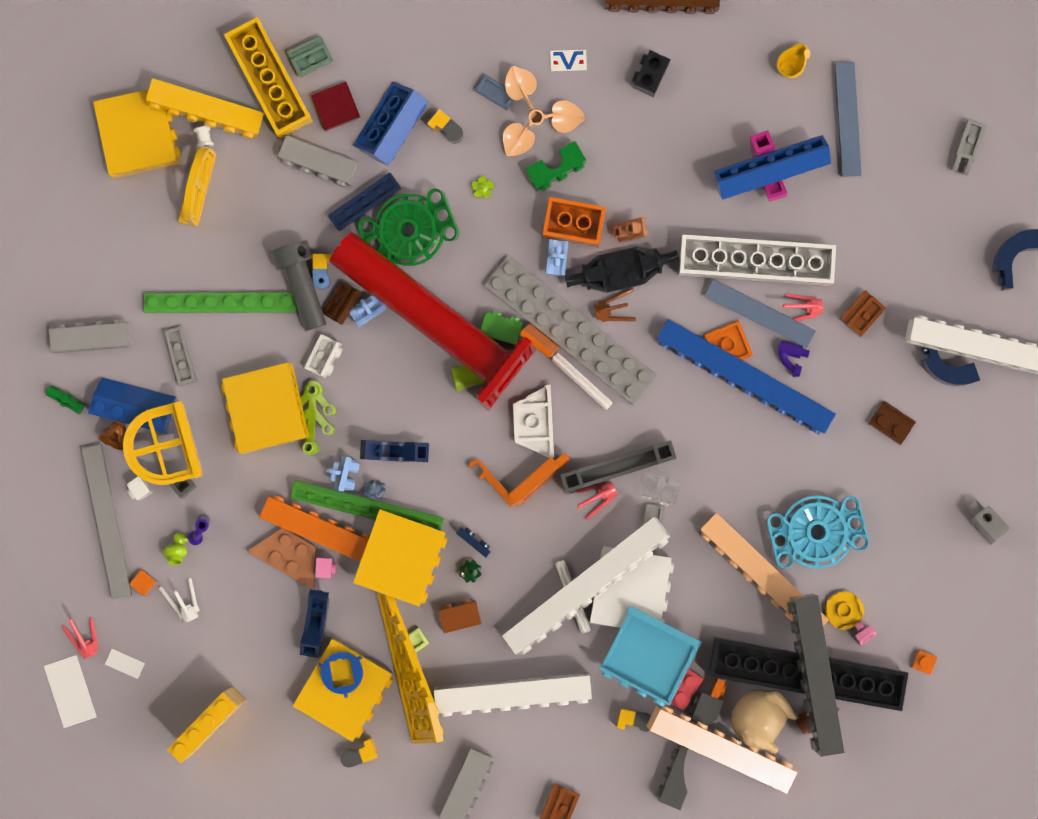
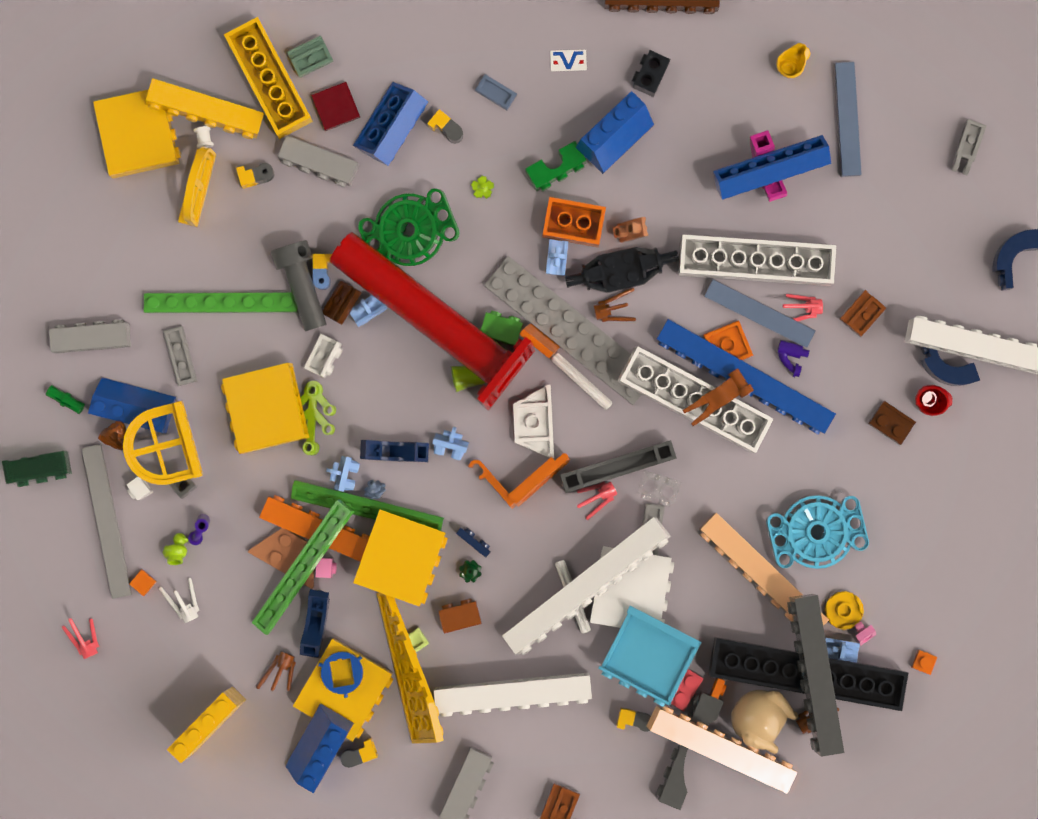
white sticker [44,655,97,728] -> none
white sticker [105,649,145,679] -> none
dark blue plate [328,172,401,232] -> none
light nougat plant [503,66,585,156] -> none
light grey torso [968,501,1010,545] -> none
none -> clear green wedge [2,451,72,488]
none -> leg [236,163,275,189]
none -> bright green plate [252,500,354,635]
none -> dark orange plant [257,651,296,691]
none -> blue slope [286,704,354,794]
none -> light blue hips [432,427,469,460]
none -> blue slope [576,91,654,174]
none -> white brick [617,346,773,453]
none -> dark orange flag [682,368,754,426]
none -> light blue hips [825,637,860,663]
none -> red hair [915,385,953,416]

